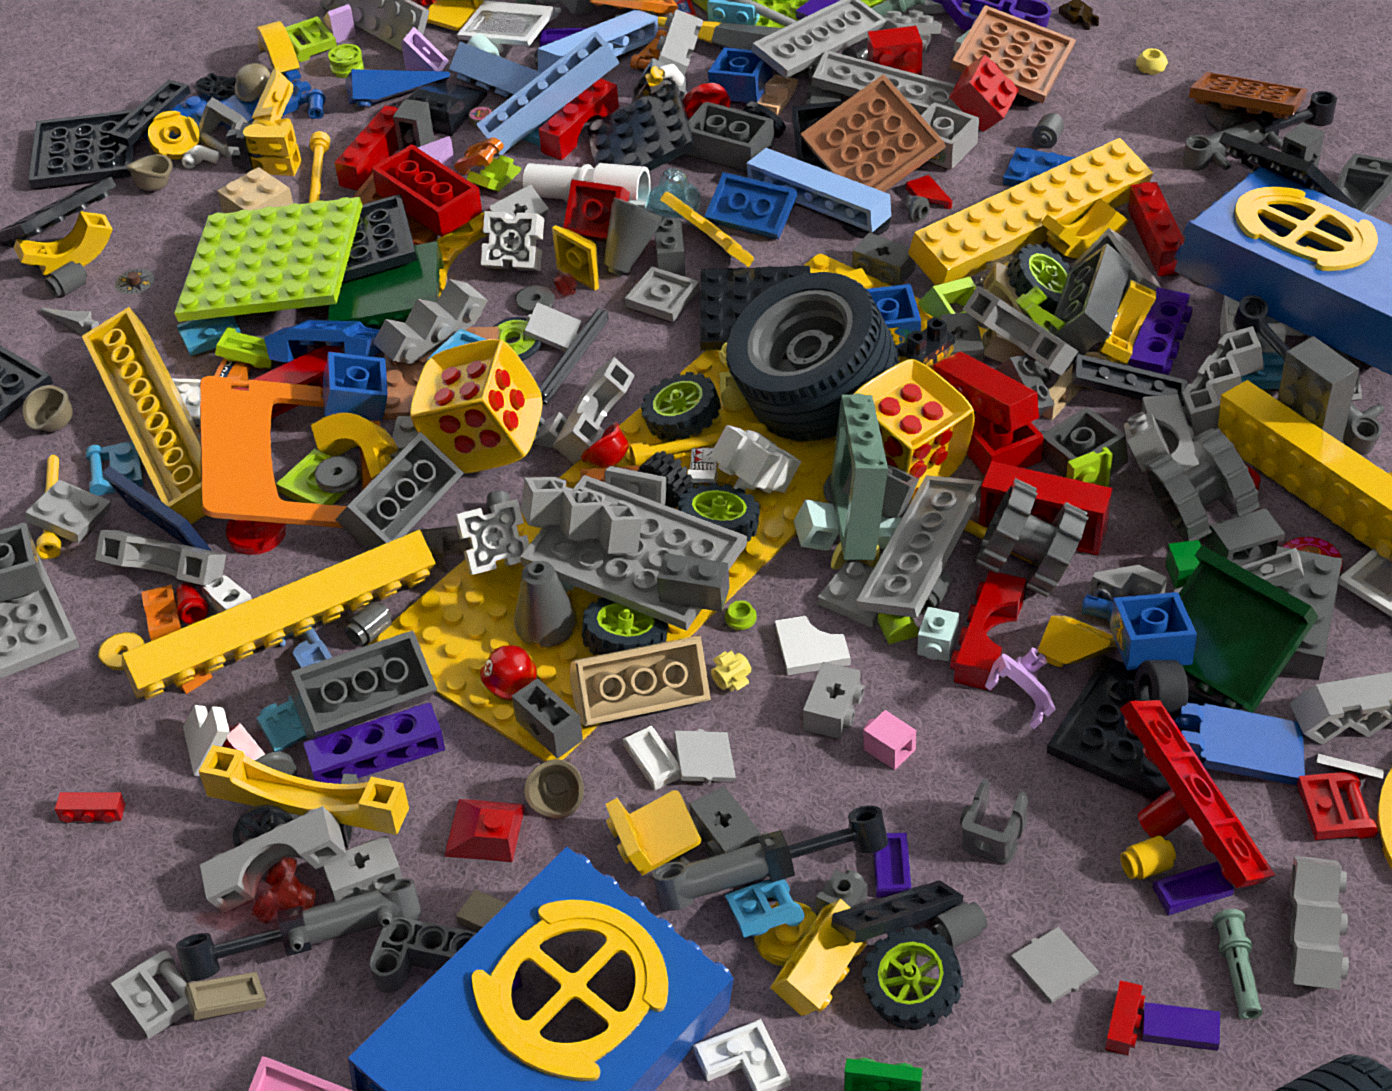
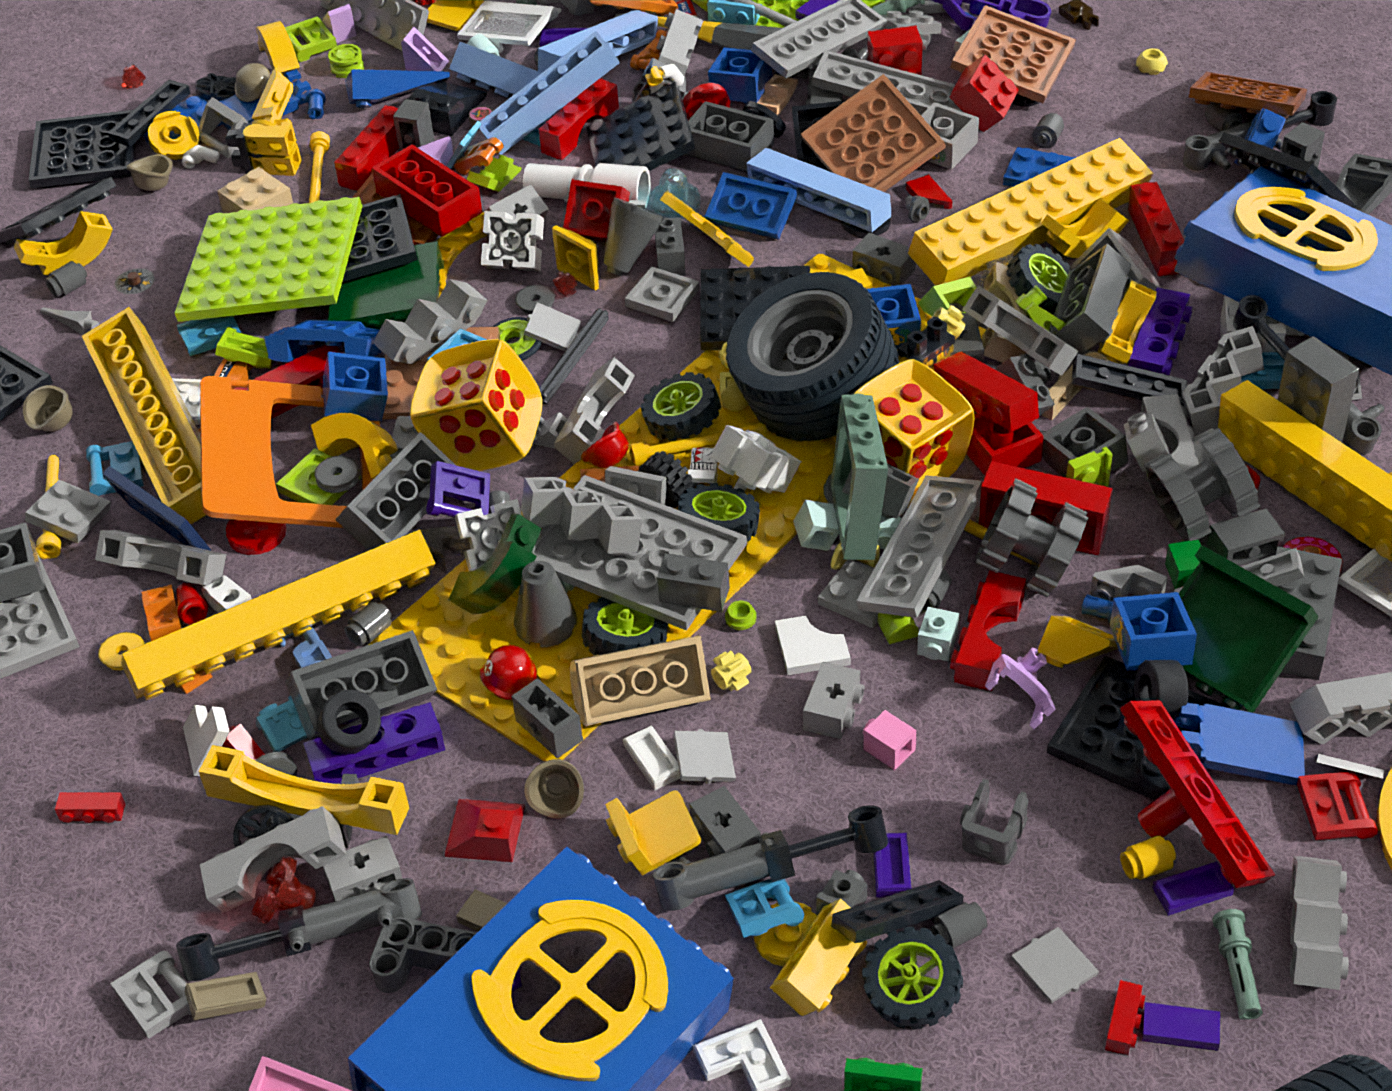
none -> clear red plate [121,64,146,89]
none -> black tyre [317,690,381,754]
none -> dark purple plate [426,461,490,518]
none -> medium azure piece [447,121,481,169]
none -> dark green arch [448,514,542,614]
none -> light yellow gear [932,305,965,340]
none -> blue brick [1234,108,1286,170]

